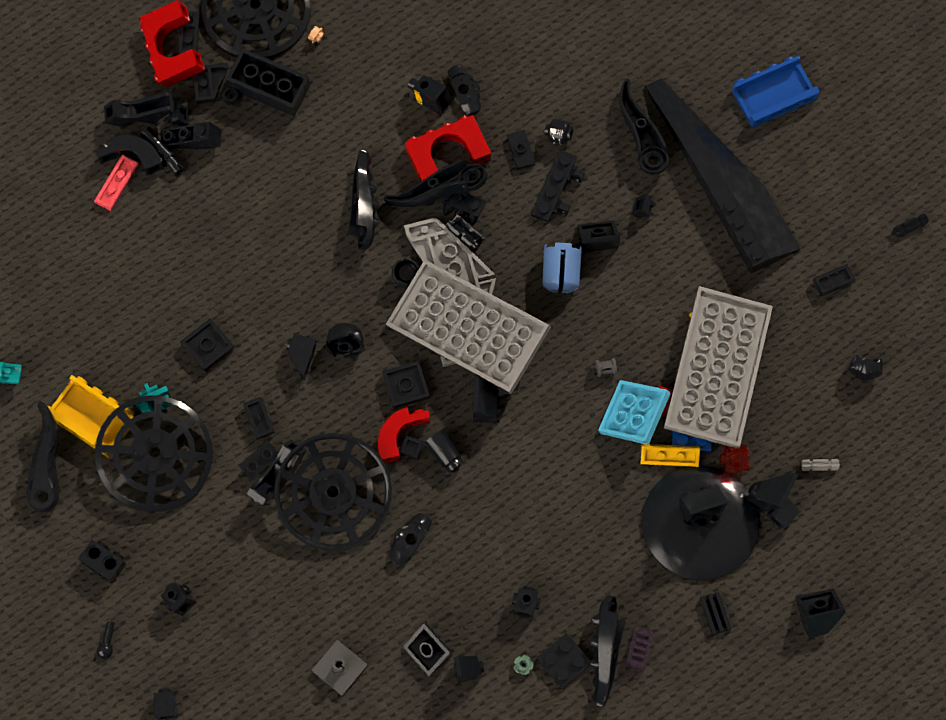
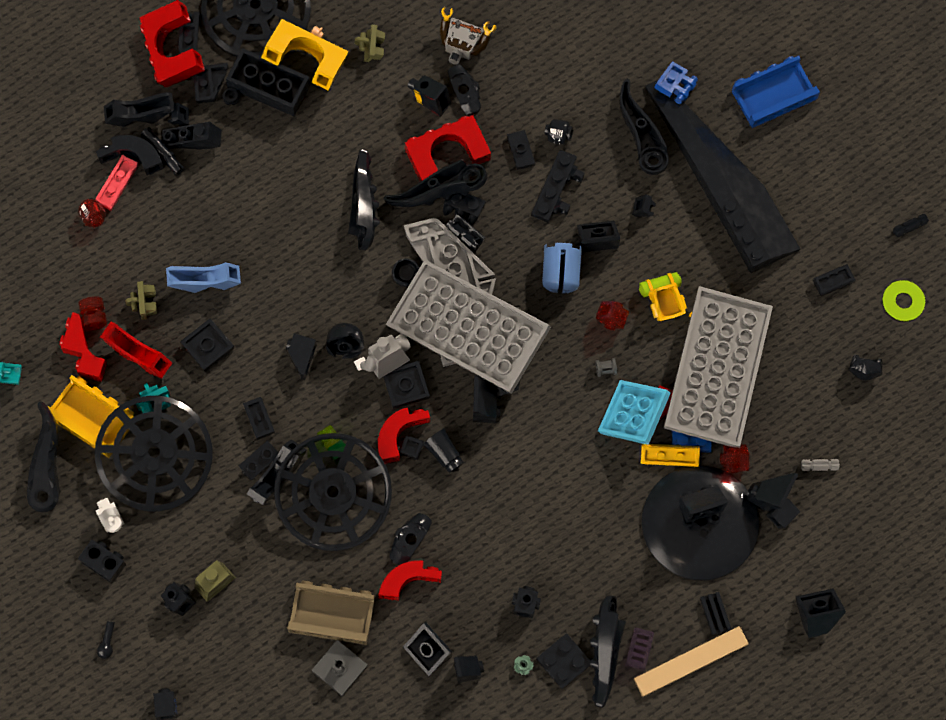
none -> red arch [59,312,107,382]
none -> clear red head [78,199,106,228]
none -> clear red wheel [78,297,108,331]
none -> white hips [96,498,124,533]
none -> red arch [100,322,172,378]
none -> olive hips [125,281,157,320]
none -> medium blue arch [166,262,241,293]
none -> olive torso [194,560,236,602]
none -> yellow arch [261,19,349,90]
none -> dark tan panel [288,581,375,645]
none -> leg [317,425,351,464]
none -> light grey torso [354,333,410,379]
none -> olive hips [355,24,385,62]
none -> red arch [379,561,442,601]
none -> torso [440,7,496,65]
none -> clear red brick [596,301,629,330]
none -> tan tile [634,626,749,697]
none -> yellow piece [639,272,687,321]
none -> blue plate [654,61,698,104]
none -> lime gear [883,280,925,321]

